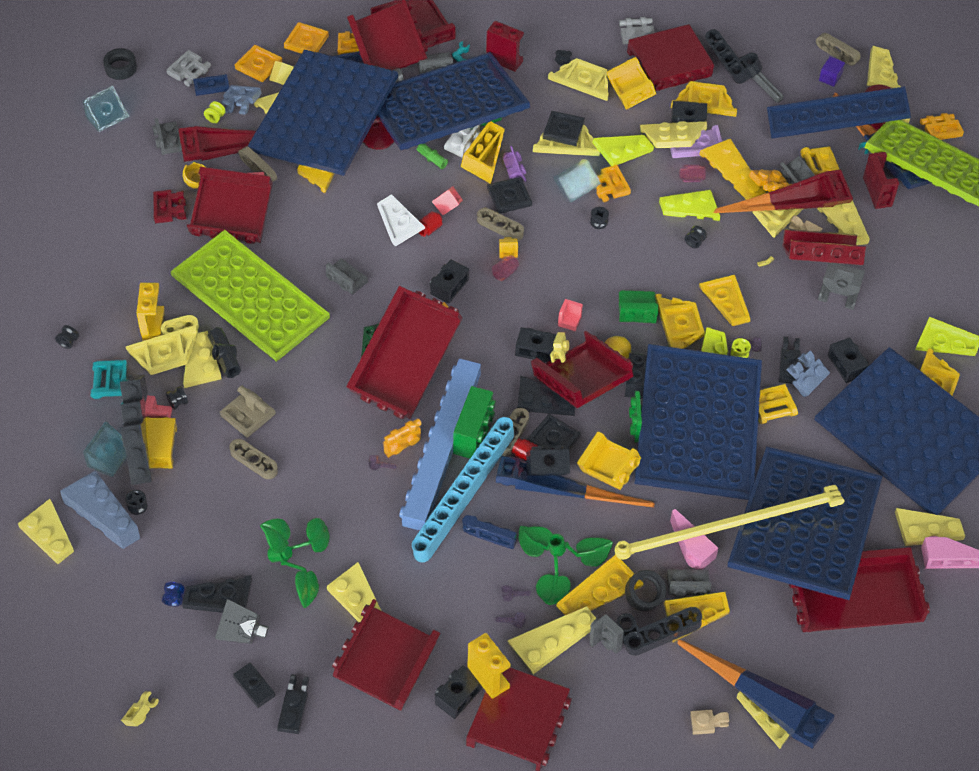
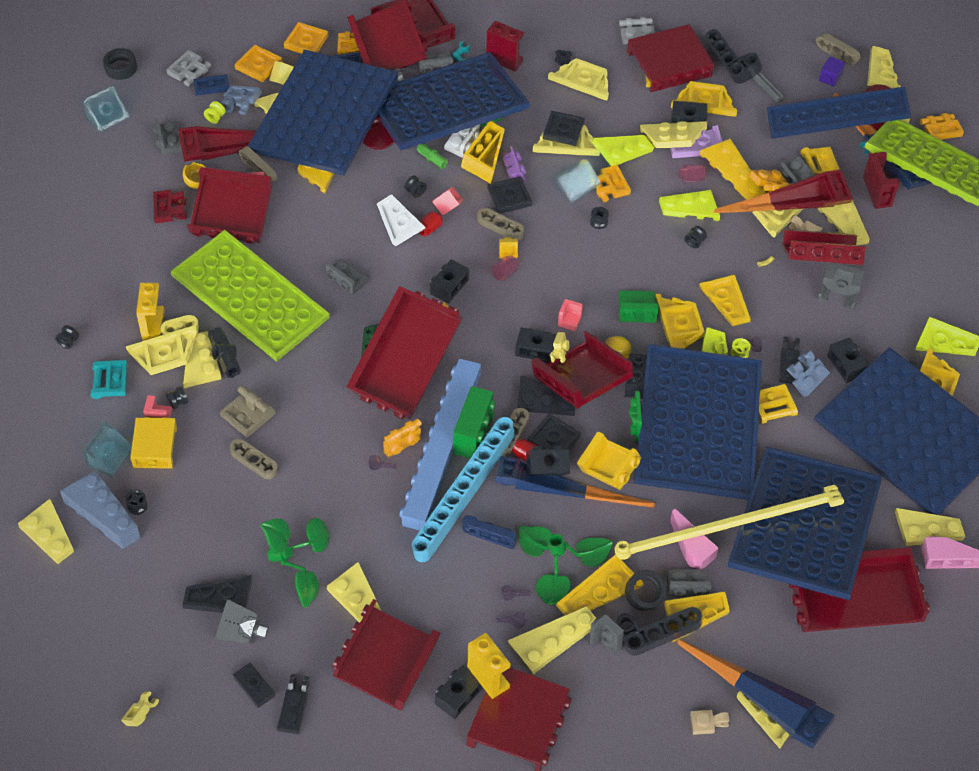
black arch [120,374,152,485] -> none
clear blue wheel [162,582,185,607] -> none
yellow panel [606,57,656,110] -> none
none -> black wheel [404,175,427,198]

